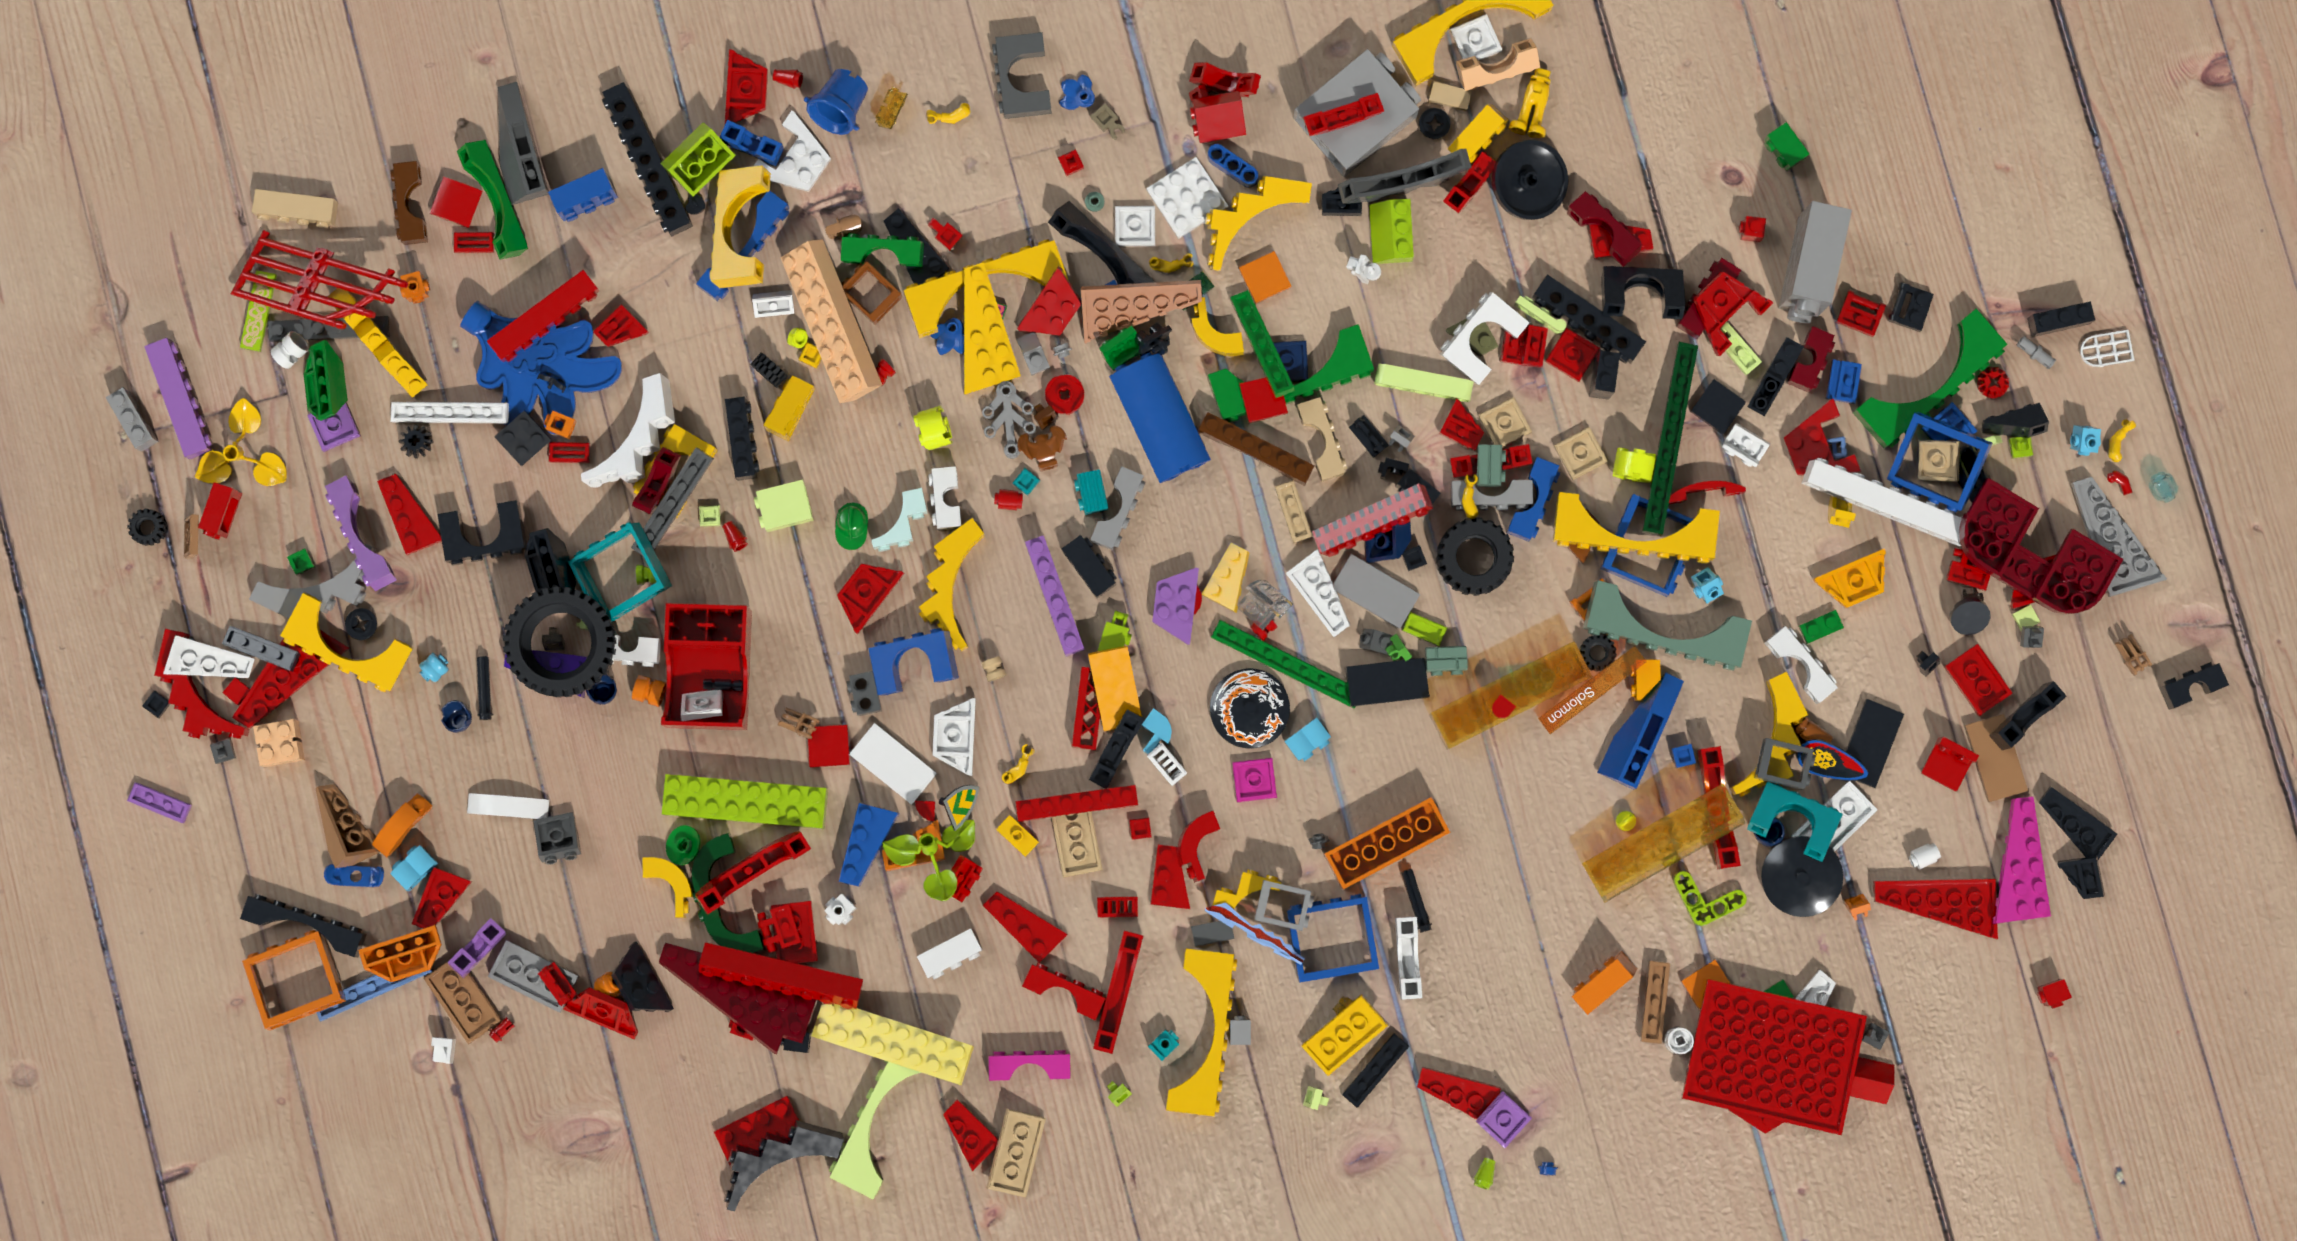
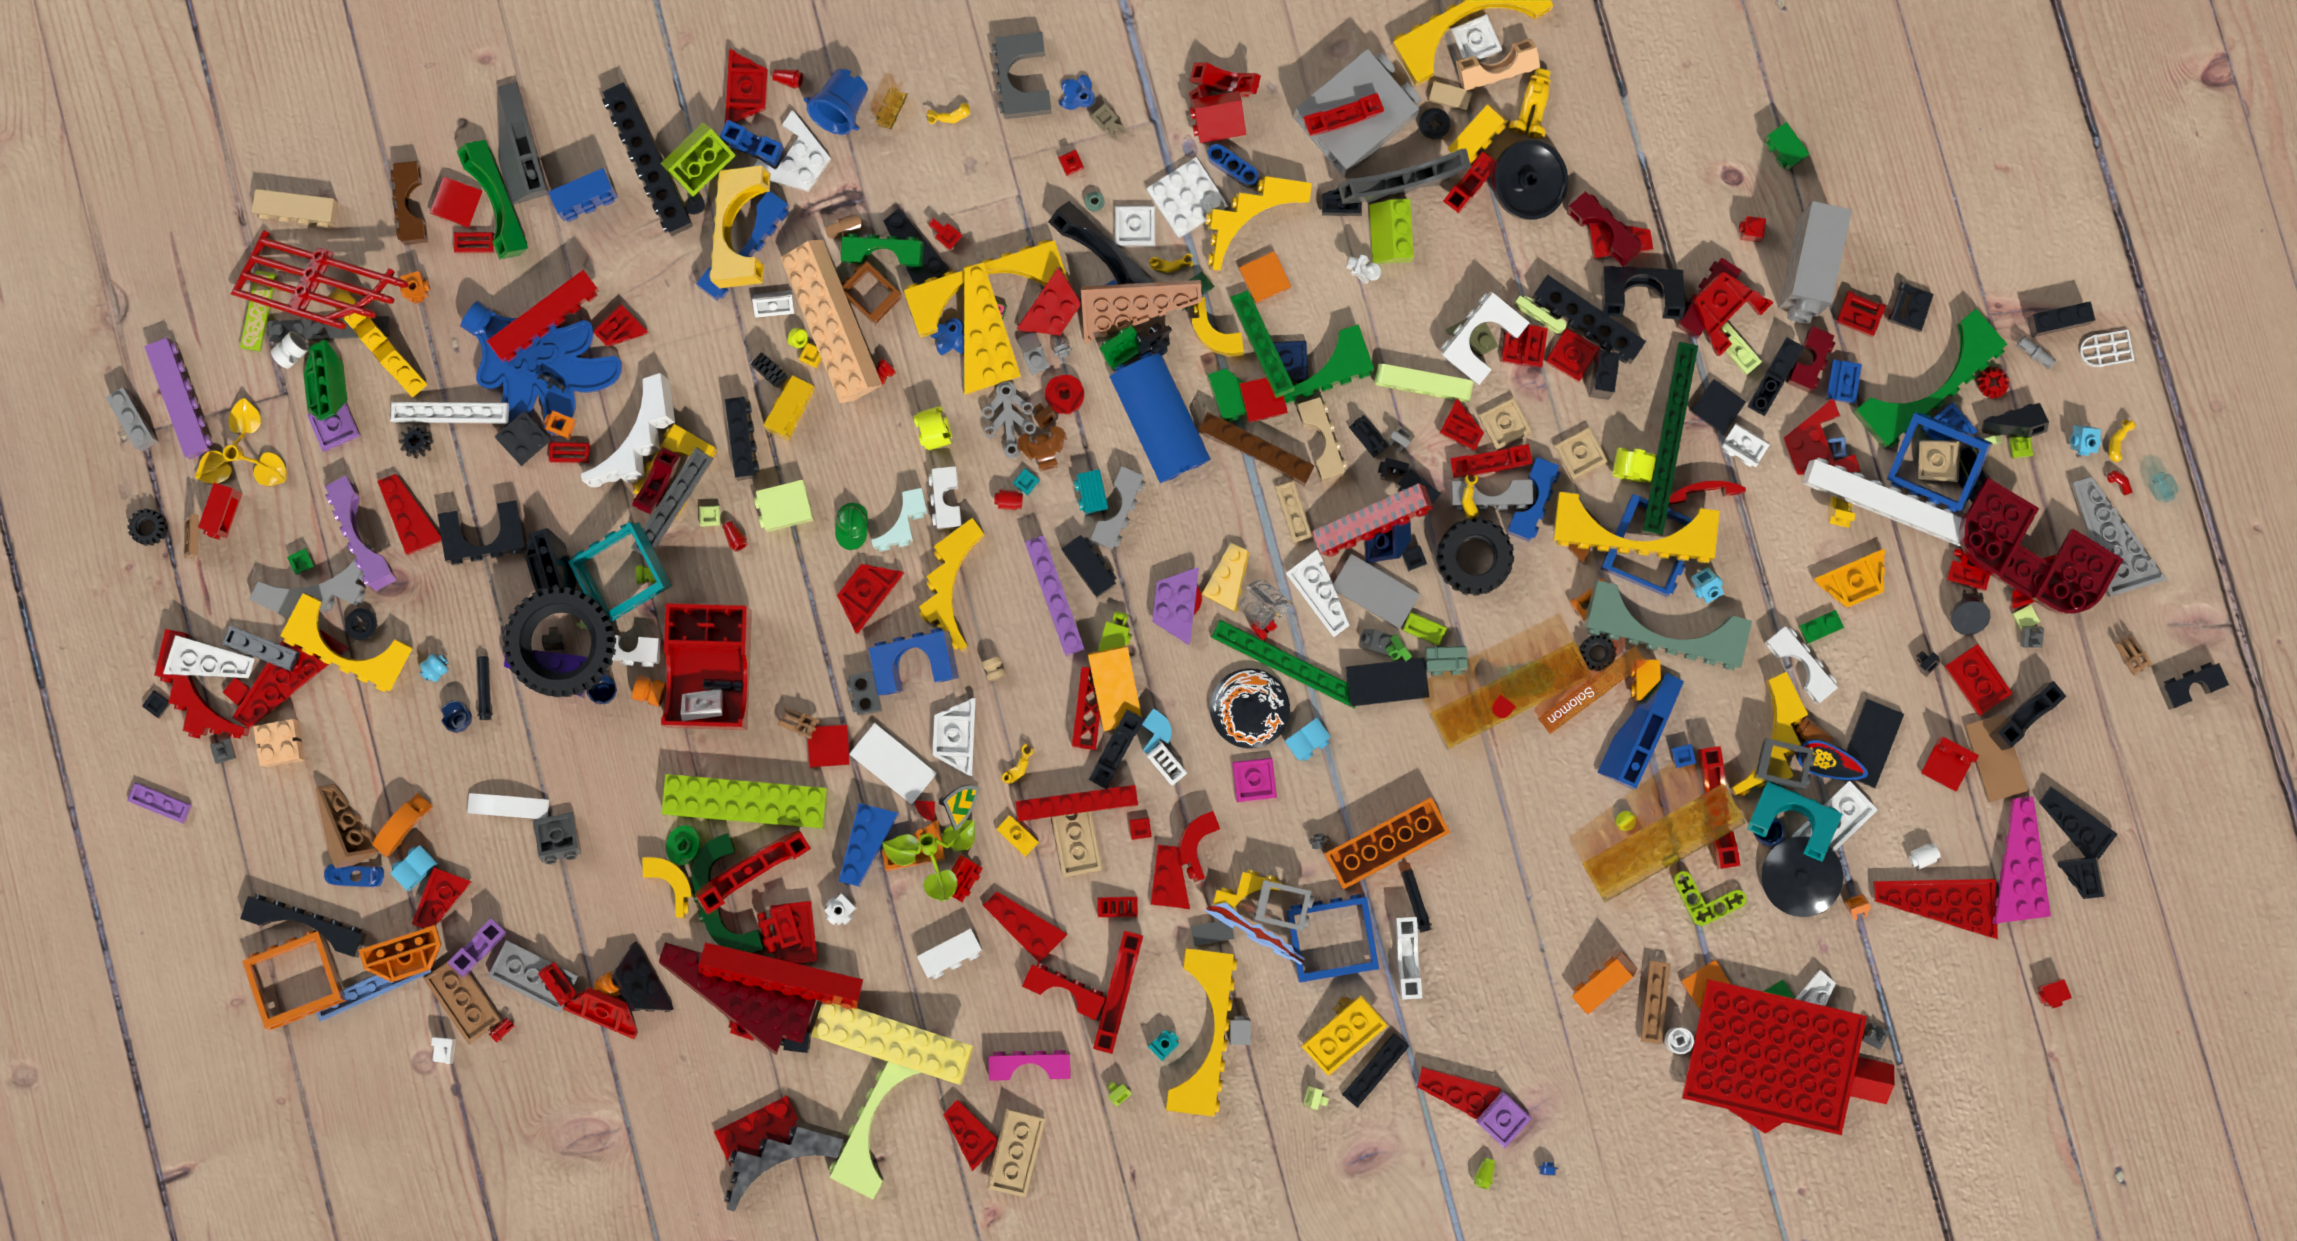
sand green brick [1477,444,1506,487] -> none

